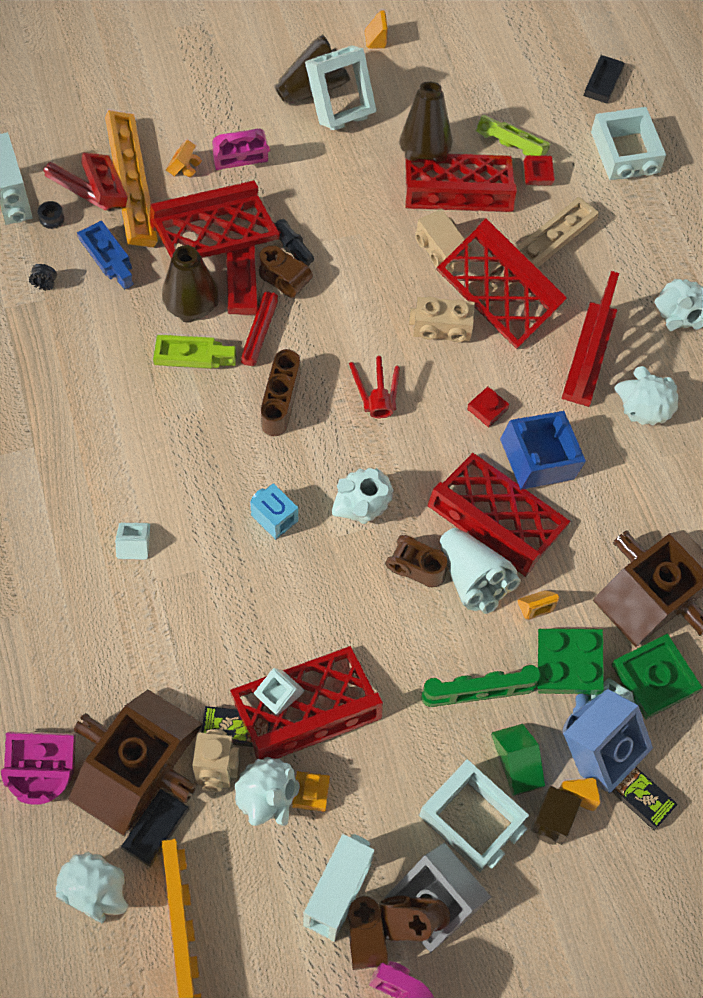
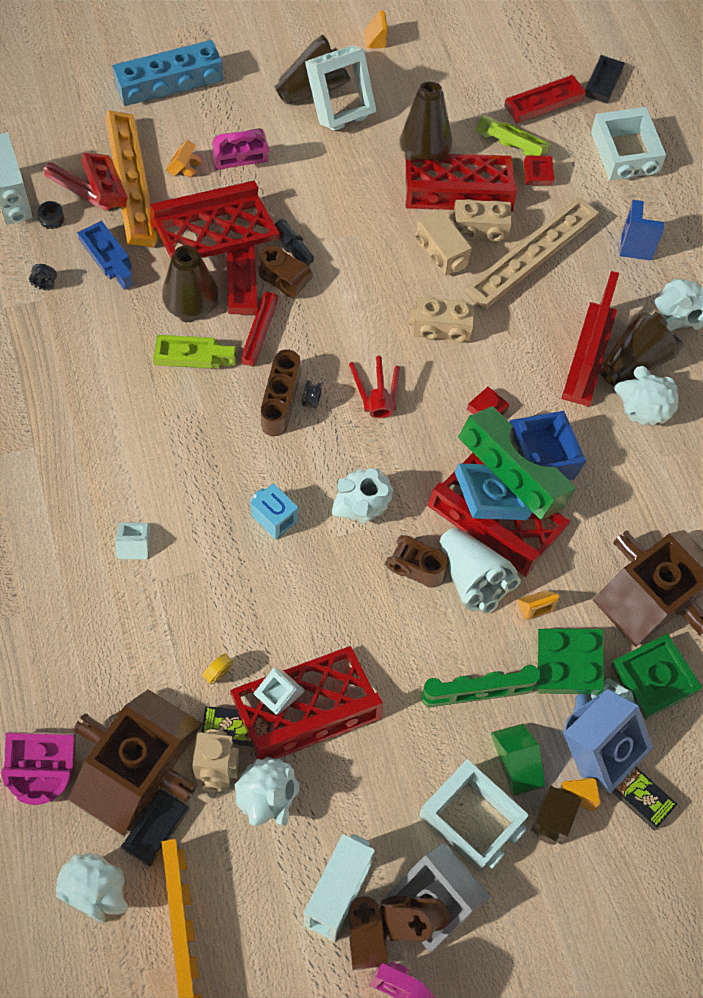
light orange tile [292,771,330,812] -> none
red fence [436,218,567,349] -> none
none -> dark azure brick [112,40,224,106]
none -> yellow tile [202,653,233,684]
none -> black bush [302,380,322,409]
none -> tan brick [448,199,511,242]
none -> dark azure plate [455,463,532,520]
none -> green arch [458,406,577,520]
none -> red plate [504,74,586,124]
none -> dark brown cone [600,311,684,388]
none -> blue panel [619,200,665,261]

